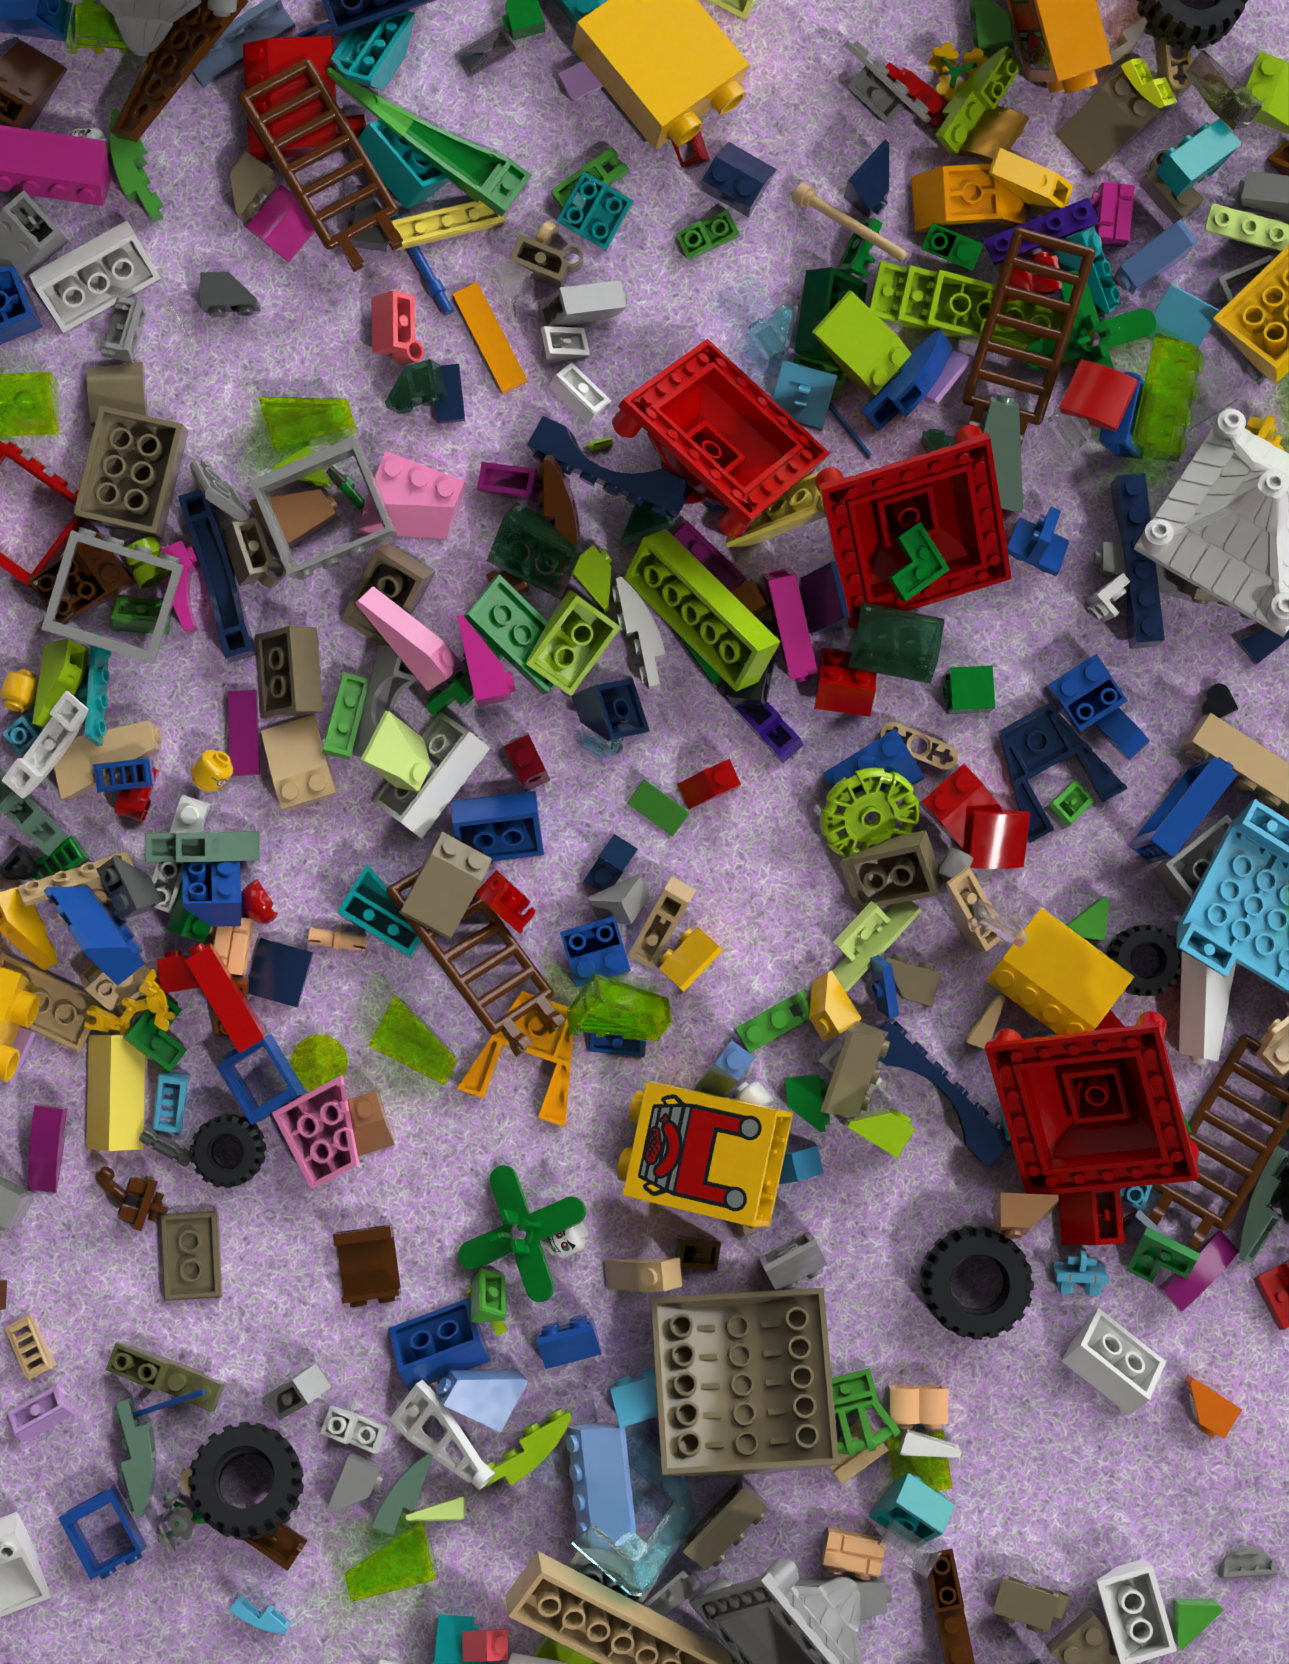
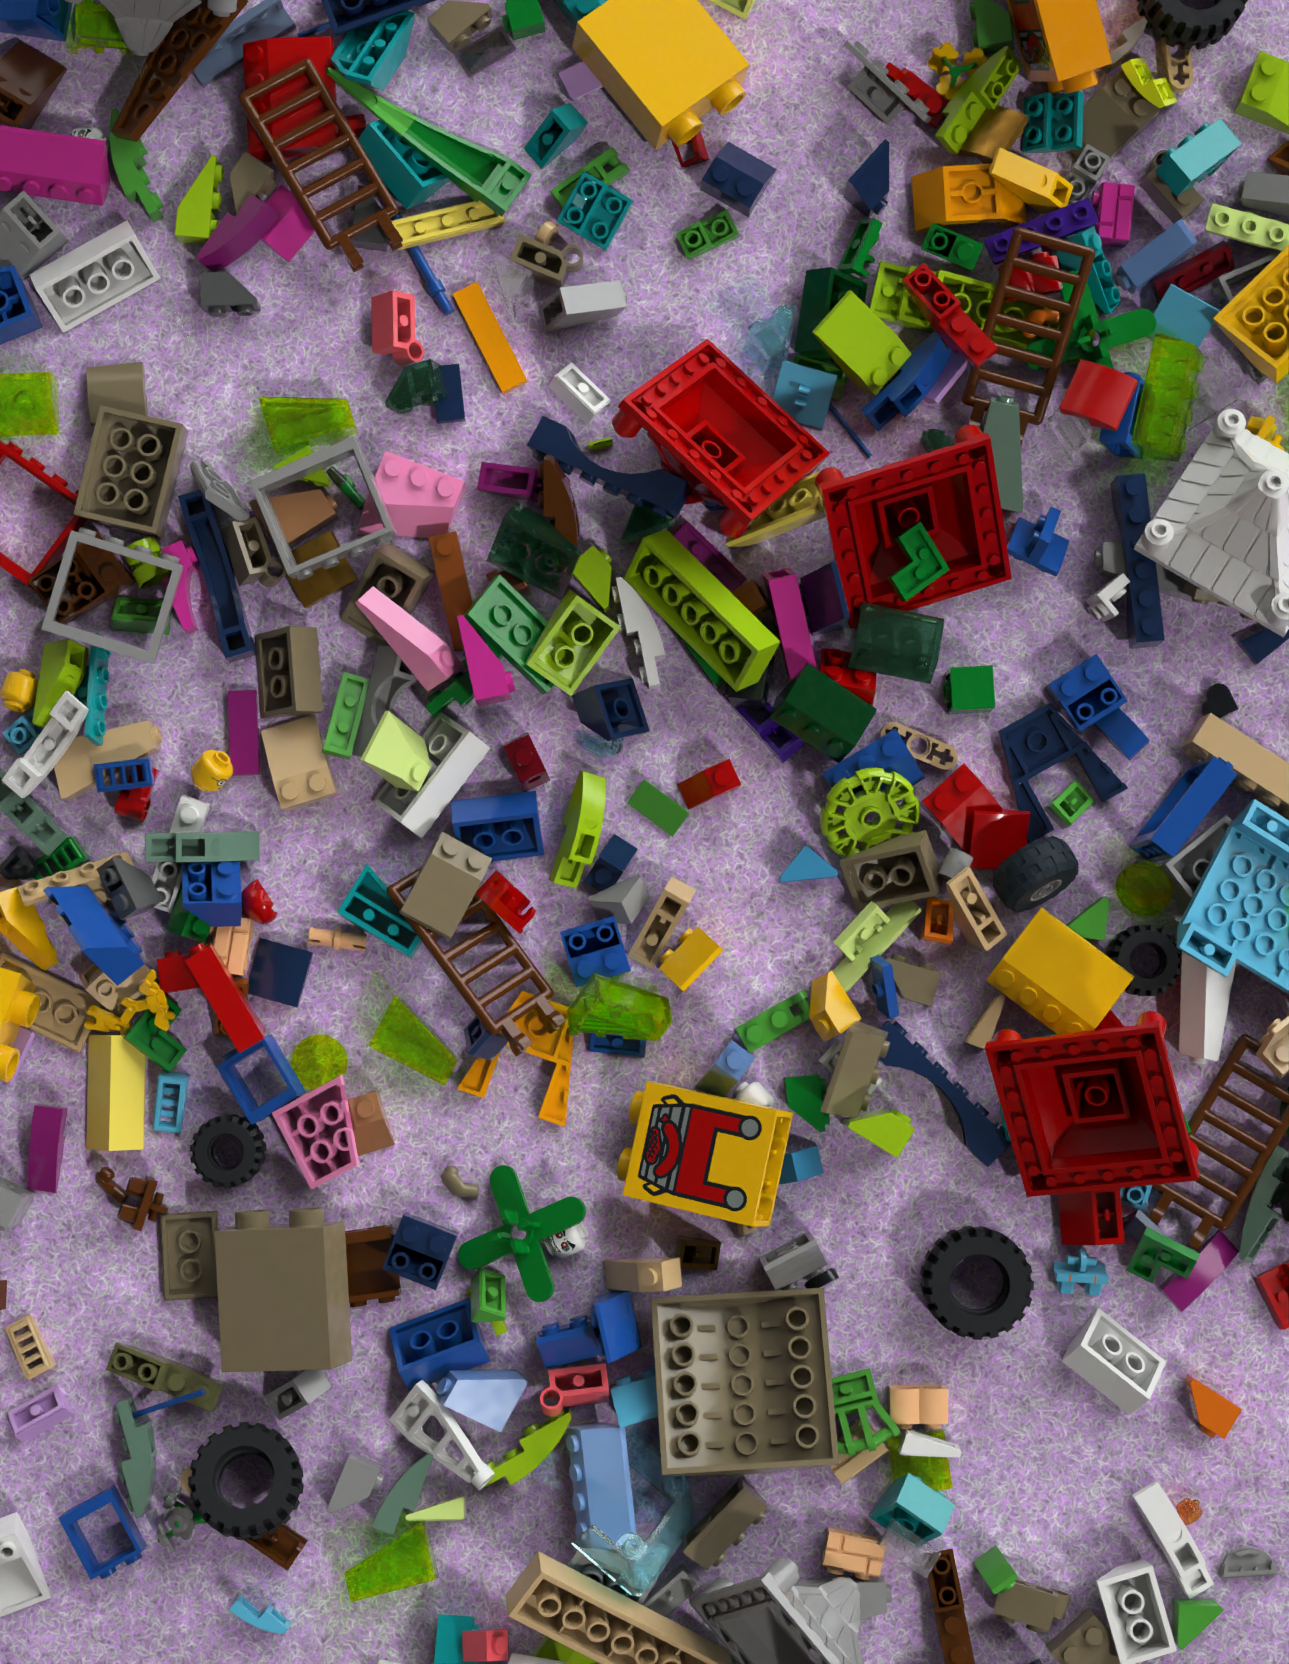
light grey hinge [101,297,147,363] -> none
dark grey axle [139,1128,193,1167] -> none
white slope [320,1406,388,1454] -> none
white slope [541,326,590,364] -> none
tan piece [792,182,907,260] -> none
clear plate [968,899,1028,947] -> none
medium nougat slope [992,1193,1058,1239] -> none
clear smoke slope [1185,50,1264,130] -> none
none -> lime slope [175,155,224,245]
none -> magenta slope [195,194,280,272]
none -> dark tan brick [214,1207,352,1372]
none -> pearl gold slope [279,531,358,608]
none -> dark blue slope [382,1212,459,1290]
none -> dark tan slope [427,1,493,52]
none -> dark orange slope [429,531,480,652]
none -> dark tan arm [441,1166,479,1199]
none -> dark blue slope [464,1016,508,1060]
none -> teal slope [524,103,589,169]
none -> coral hinge [540,1363,609,1417]
none -> lime slope [548,770,606,889]
none -> blue slope [590,1290,642,1363]
none -> dark green slope [769,663,877,763]
none -> dark azure slope [779,845,838,883]
none -> black tile [804,1268,839,1289]
none -> red slope [902,263,998,370]
none -> orange slope [919,897,954,945]
none -> bright green slope [973,1545,1019,1595]
none -> black wheel [992,836,1079,912]
none -> teal slope [1022,91,1084,153]
none -> orange arm [1022,309,1059,338]
none -> light grey slope [1066,144,1111,205]
none -> clear neon green tile [1115,860,1173,916]
none -> white slope [1132,1481,1214,1599]
none -> dark red plate [1151,241,1235,304]
none -> clear orange plate [1176,1498,1203,1525]

